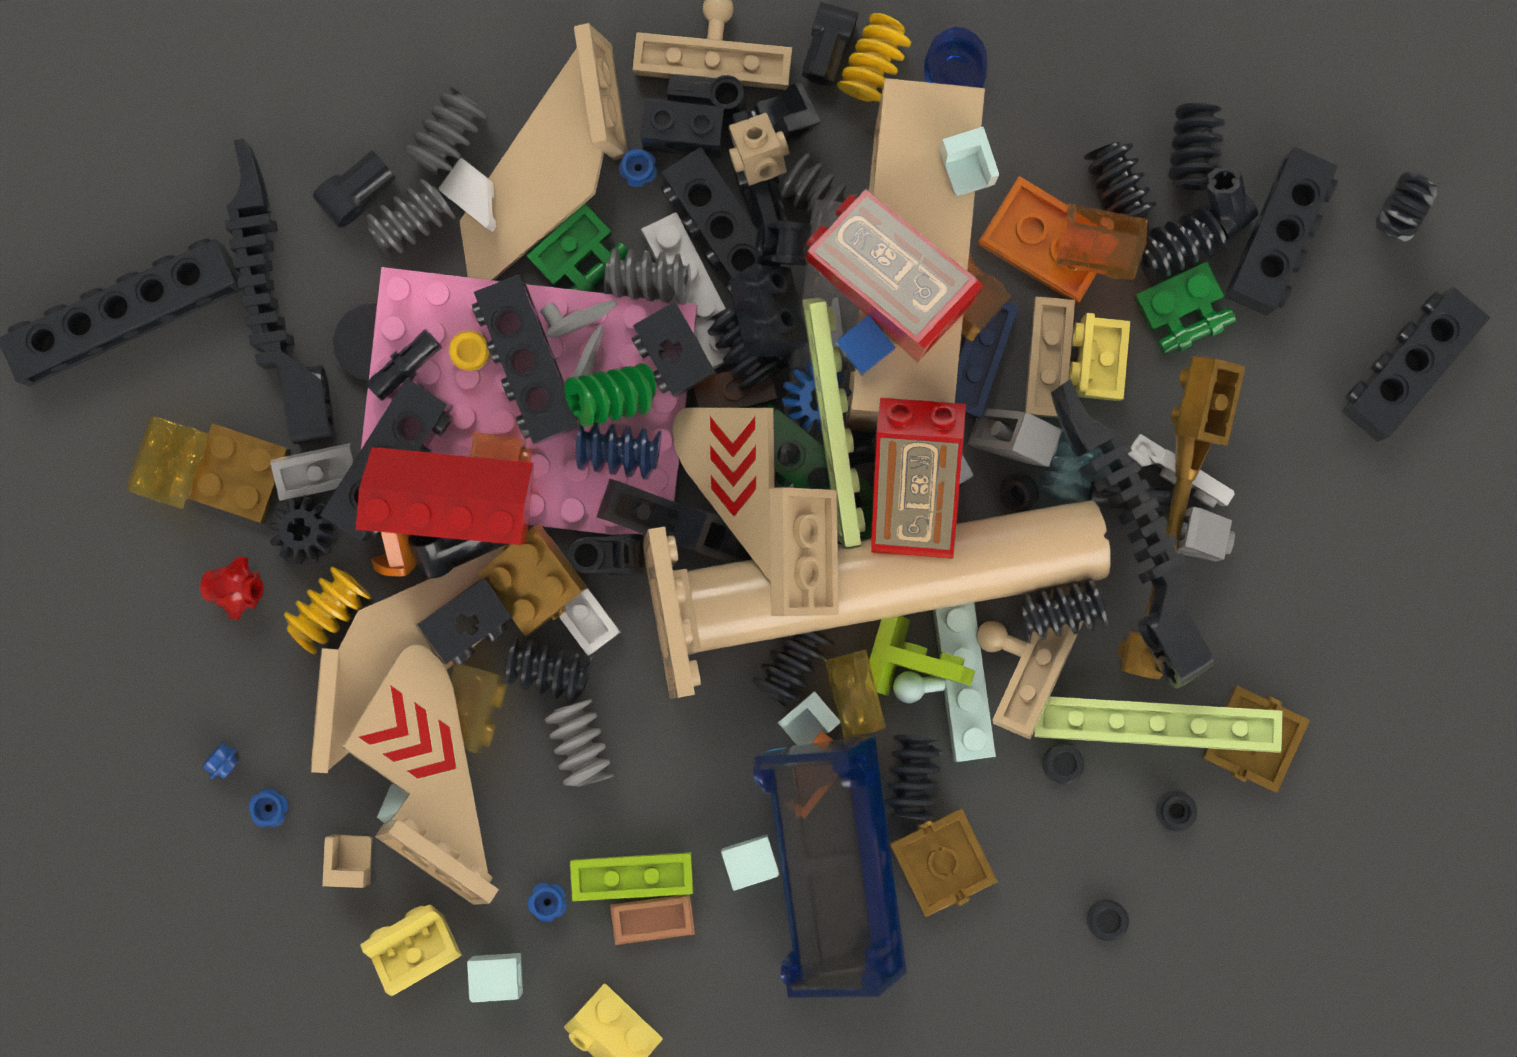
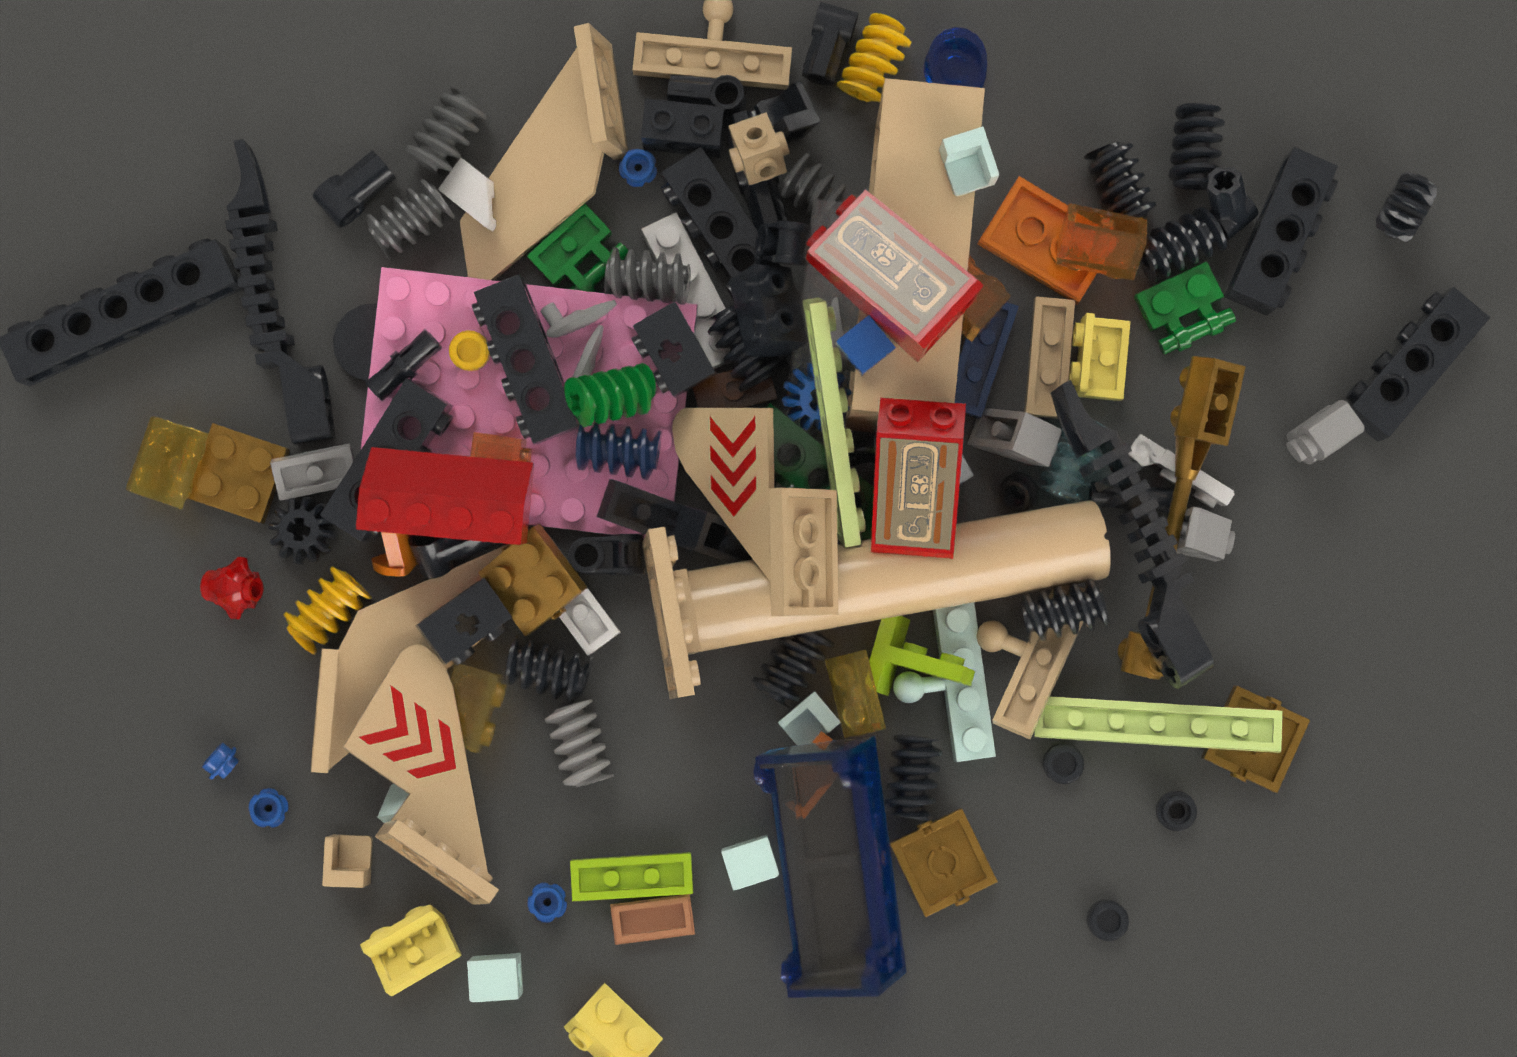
none -> light grey brick [1286,400,1365,464]

